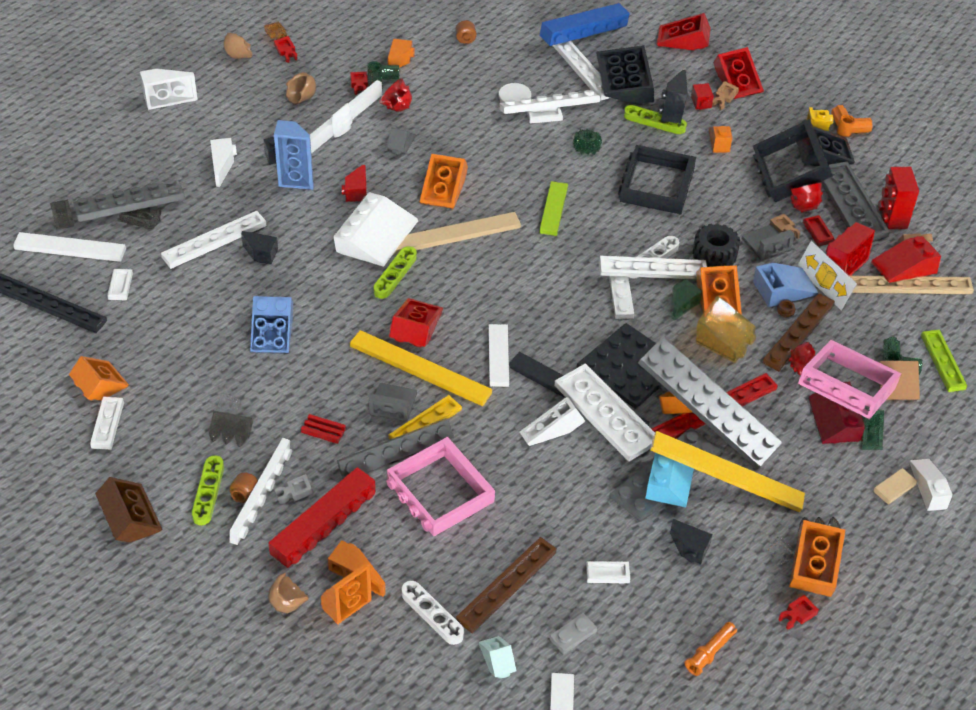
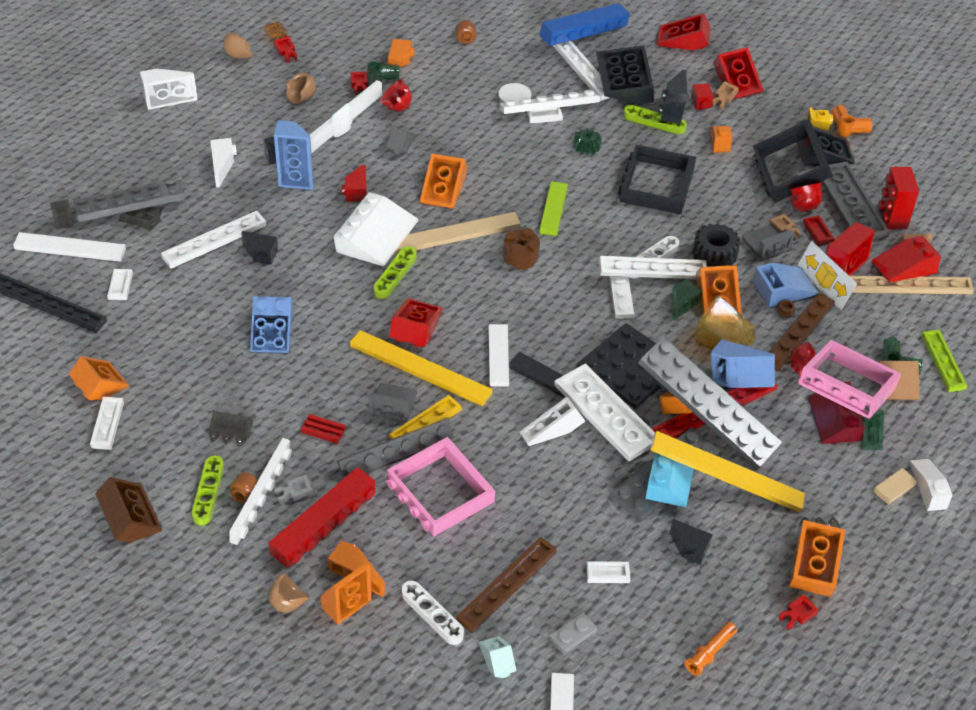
none -> reddish brown brick [503,228,540,270]
none -> medium blue slope [711,340,775,388]

